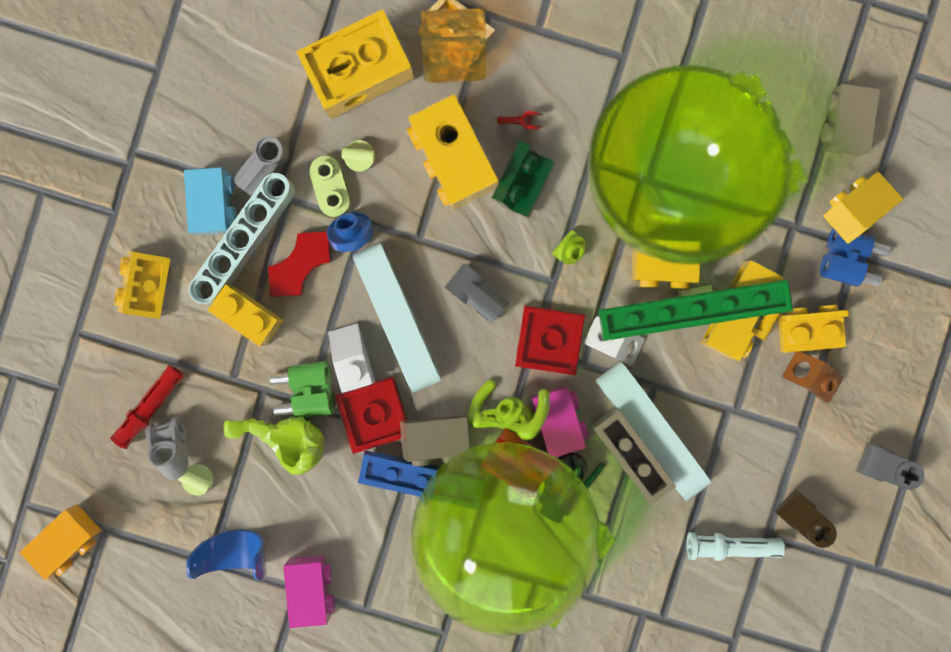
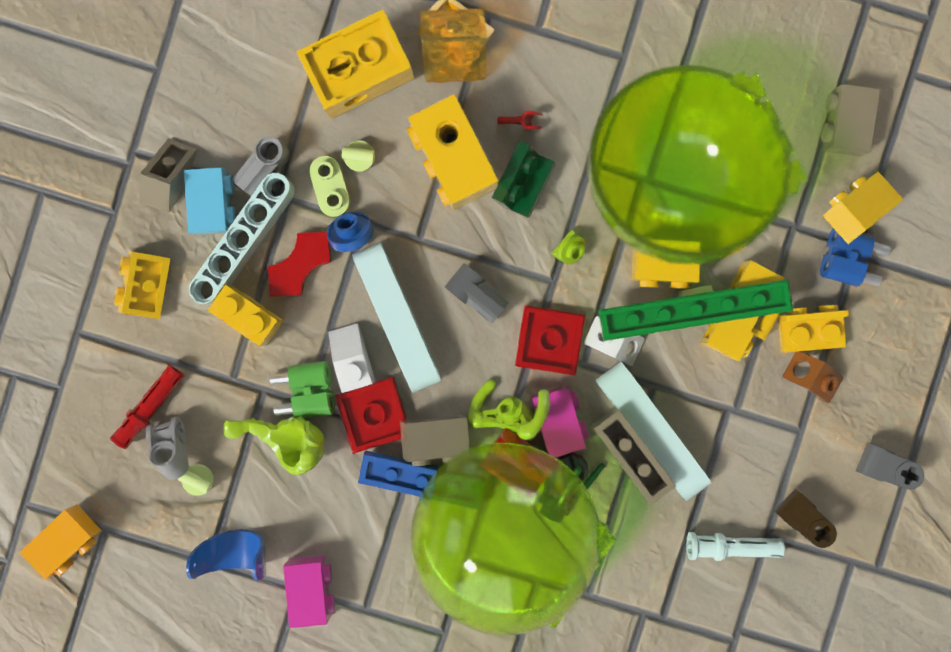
none -> dark tan slope [140,139,197,212]

